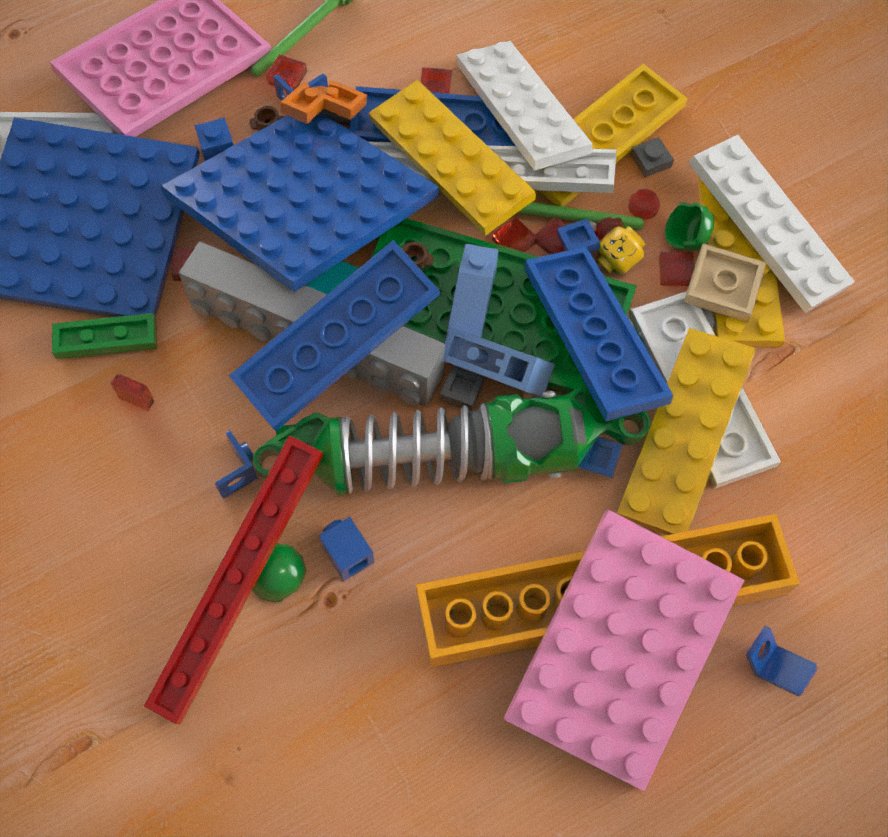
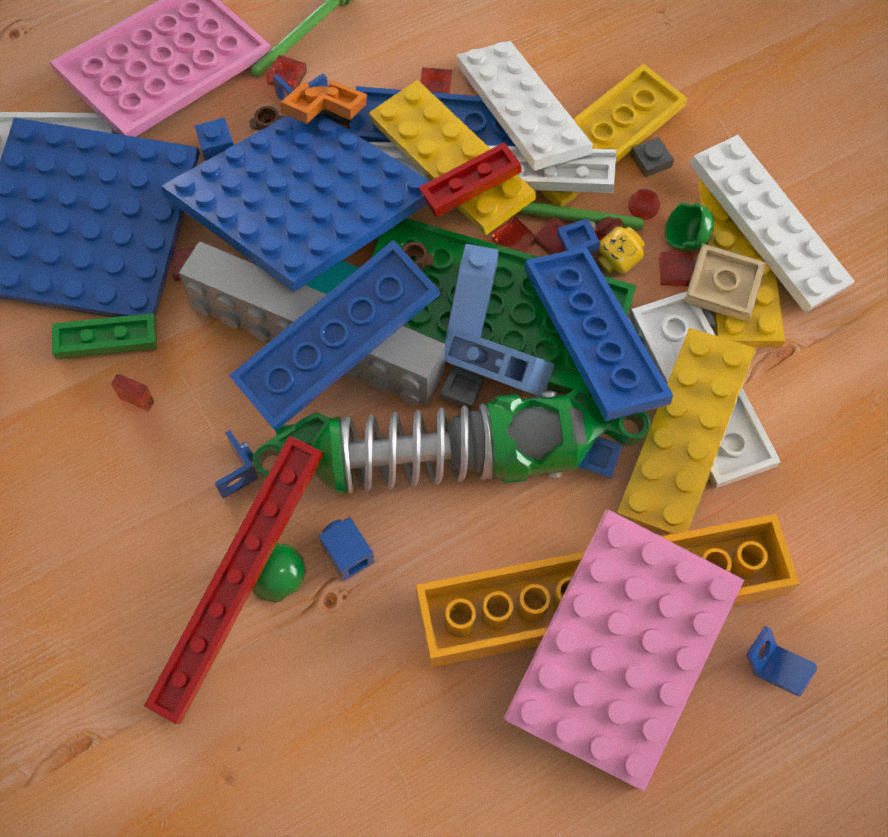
none -> red plate [419,142,522,218]

